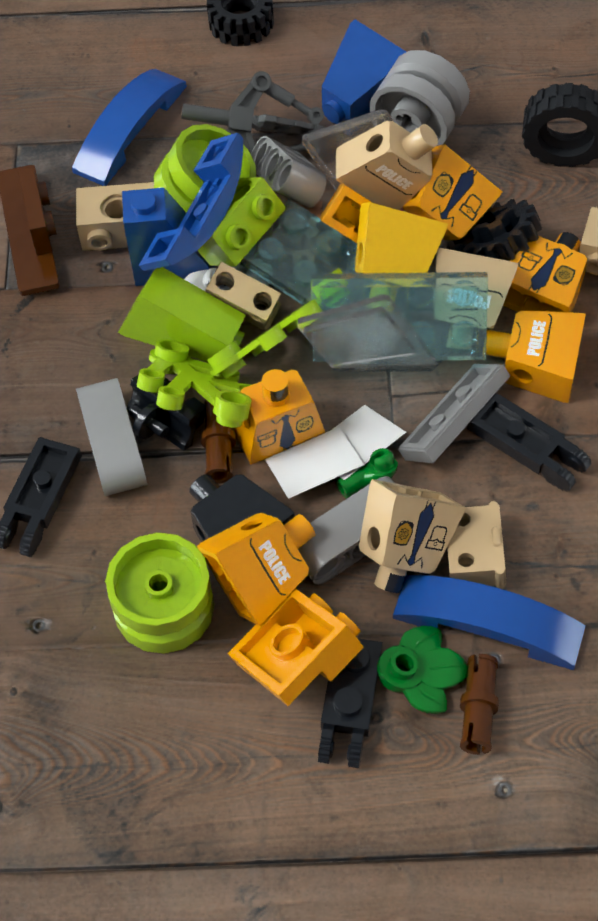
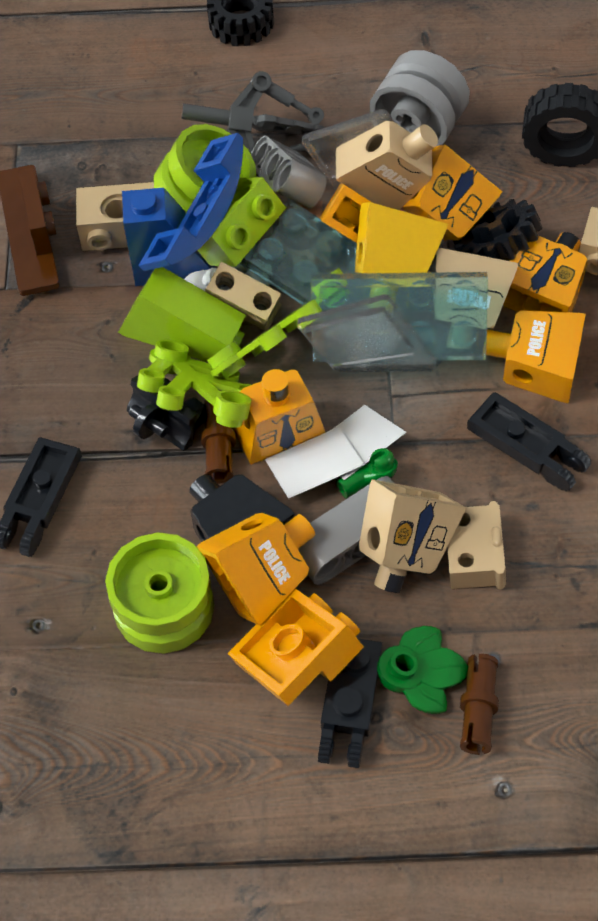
blue slope [72,69,187,186] -> none
light grey beam [76,378,148,496] -> none
blue slope [322,19,406,132] -> none
blue slope [393,575,586,670] -> none
light grey tile [398,364,510,463] -> none

